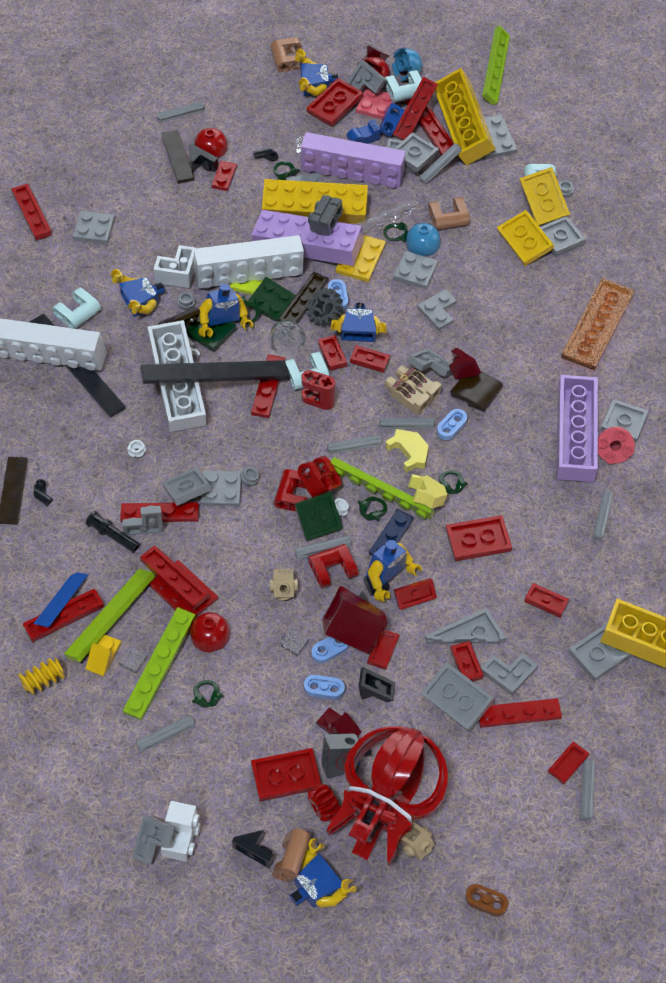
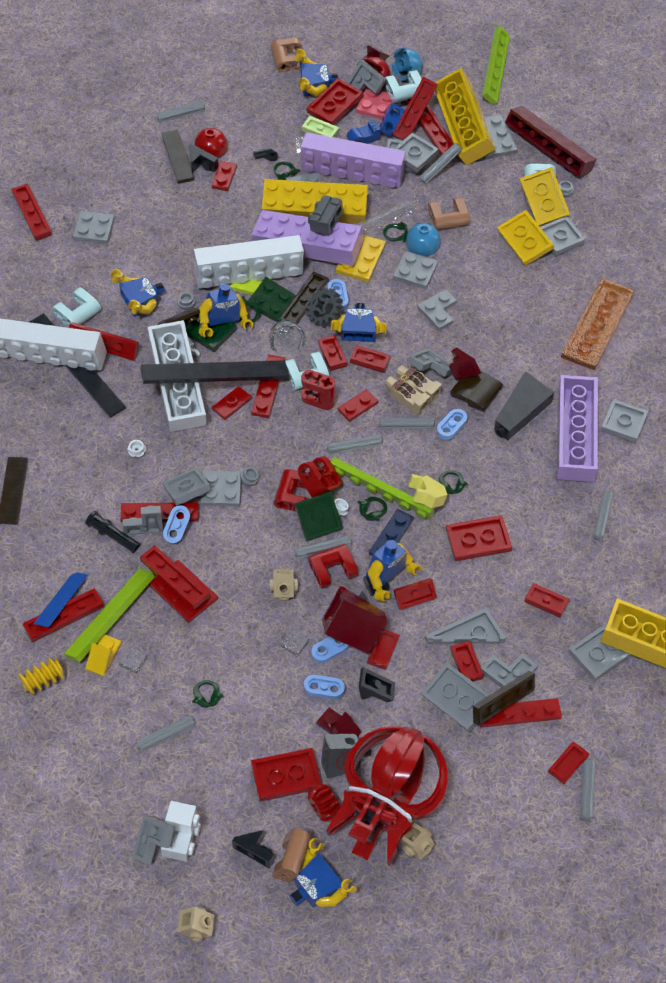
black arm [33,479,53,506] -> none
lime plate [123,607,196,721] -> none
white brick [154,245,196,288] -> none
red cylinder [190,612,230,653] -> none
light yellow piece [386,429,429,472] -> none
dark orange plate [465,884,508,917] -> none
coral plate [598,427,635,464] -> none
none -> red plate [69,322,139,361]
none -> light blue plate [163,506,190,544]
none -> tan brick [177,907,215,942]
none -> red plate [212,386,252,420]
none -> yellowish green plate [302,116,339,138]
none -> red plate [338,389,378,422]
none -> dark brown tile [473,671,535,726]
none -> black slope [494,372,554,440]
none -> dark red brick [505,106,597,177]

